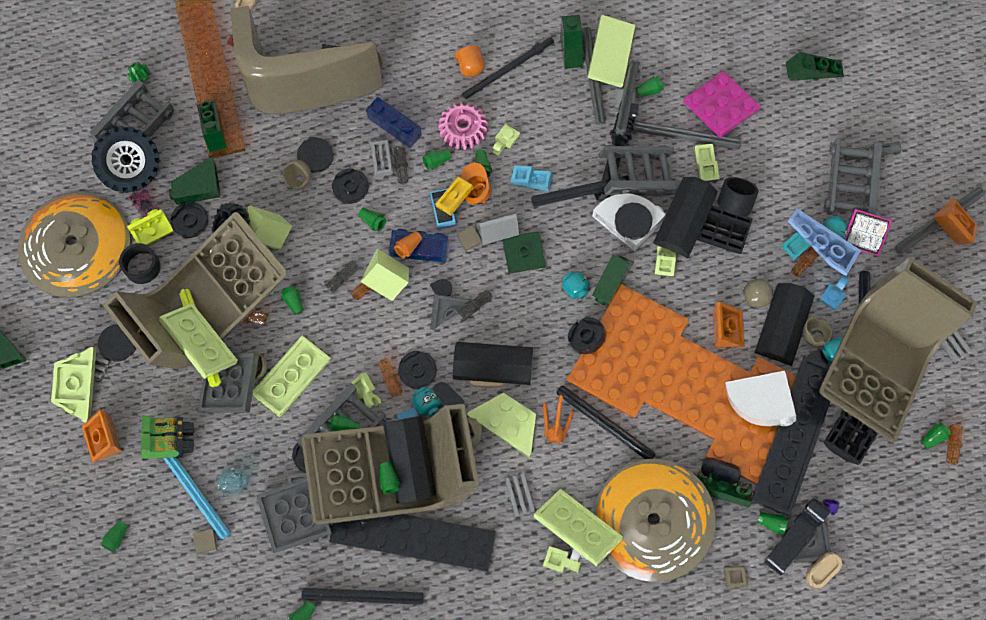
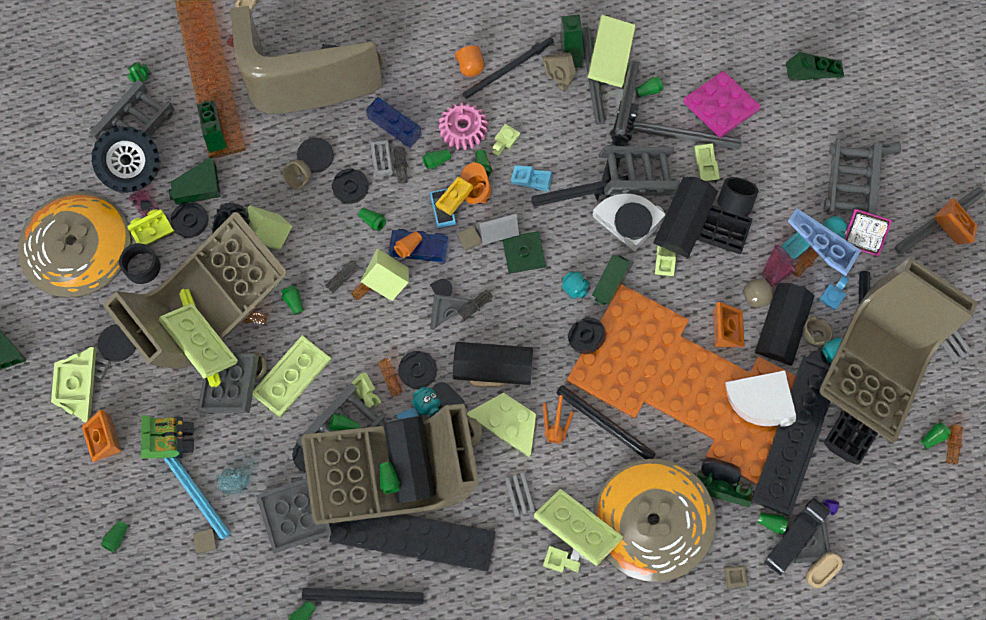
none -> dark tan plate [542,53,576,92]
none -> clear pink slope [762,245,797,287]

